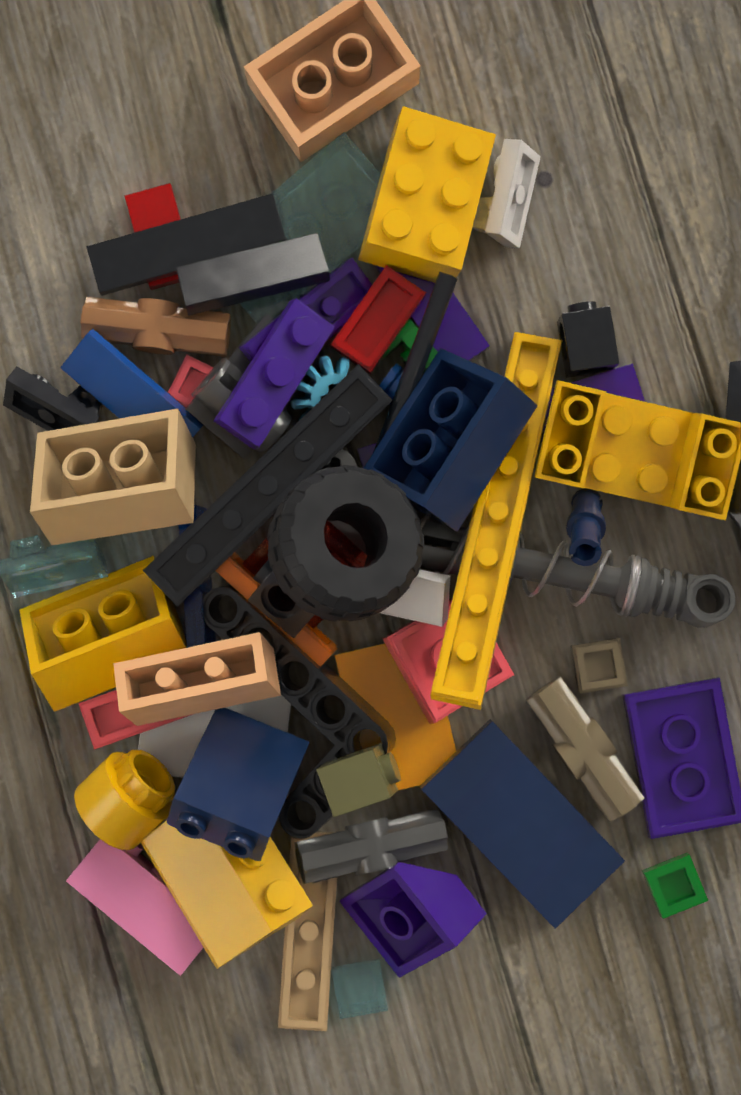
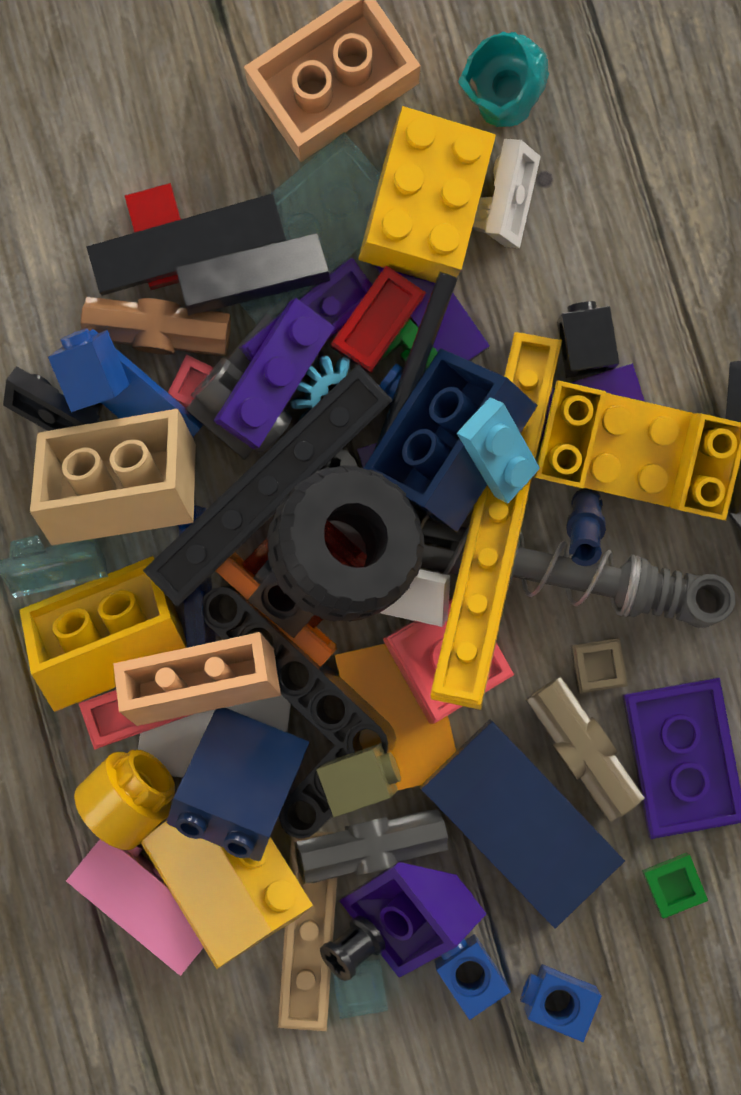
none -> blue brick [48,329,130,412]
none -> black bush [320,916,385,981]
none -> blue brick [434,934,511,1020]
none -> medium azure plate [457,397,540,503]
none -> teal hair [458,31,549,127]
none -> blue brick [520,964,602,1042]

